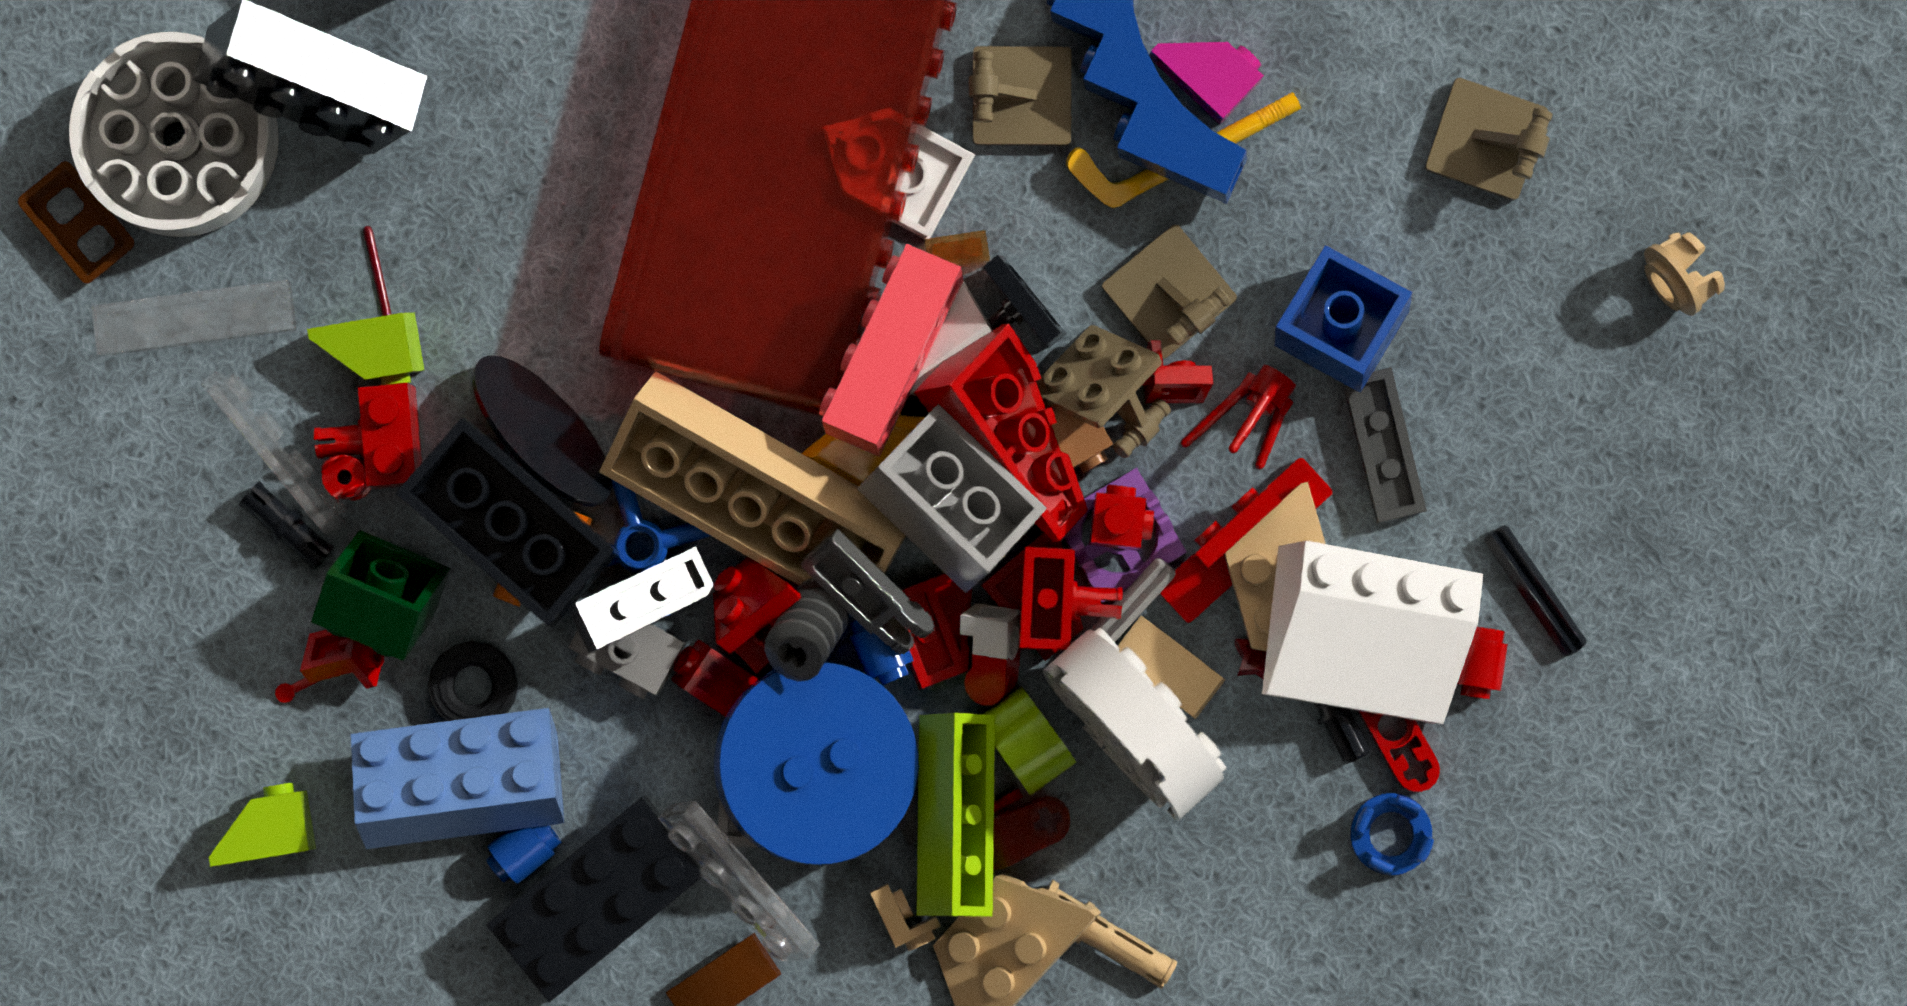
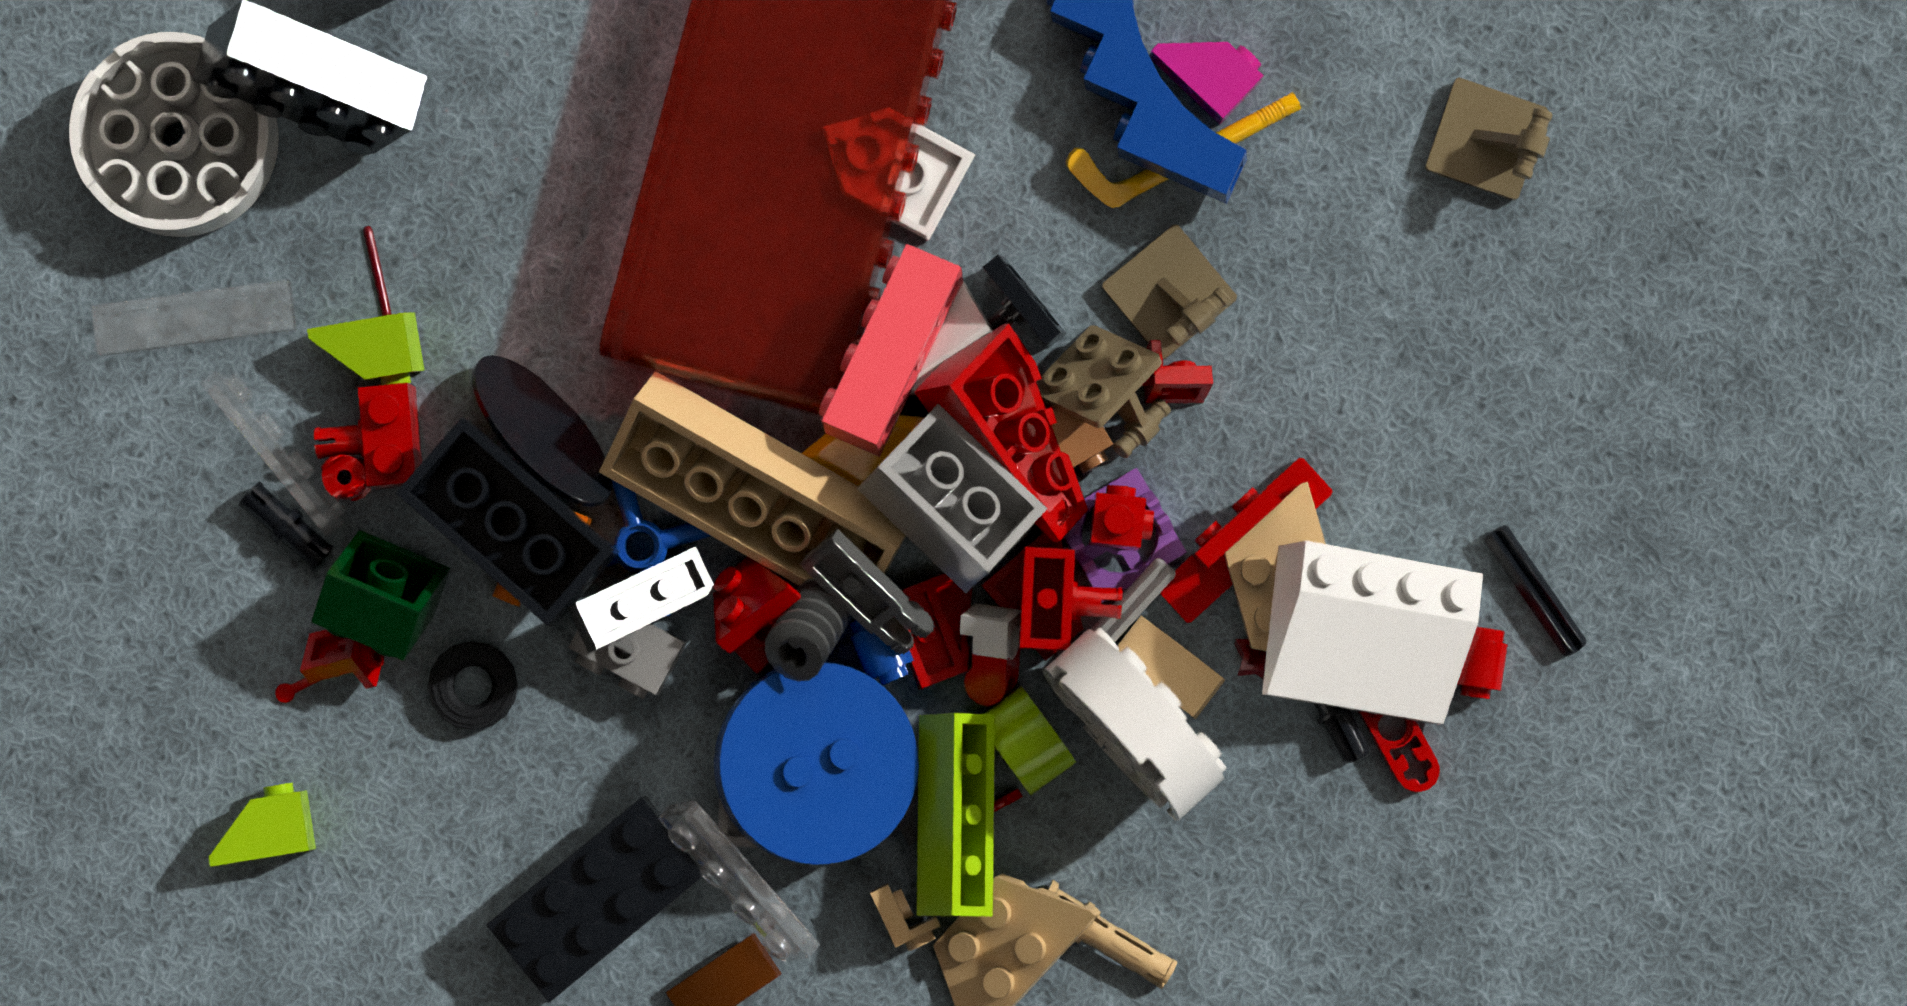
reddish brown piece [18,161,135,283] -> none
medium blue brick [351,708,564,849] -> none
blue brick [486,825,562,884] -> none
red bracket [671,639,758,717] -> none
clear orange piece [924,230,990,267] -> none
dark tan plate [968,46,1072,146] -> none
clear red piece [993,796,1071,872] -> none
red plant [1181,364,1296,469] -> none
blue brick [1274,245,1413,393] -> none
dark grey plate [1342,367,1427,523] -> none
blue piece [1350,793,1434,875] -> none
tan piece [1644,232,1725,316] -> none

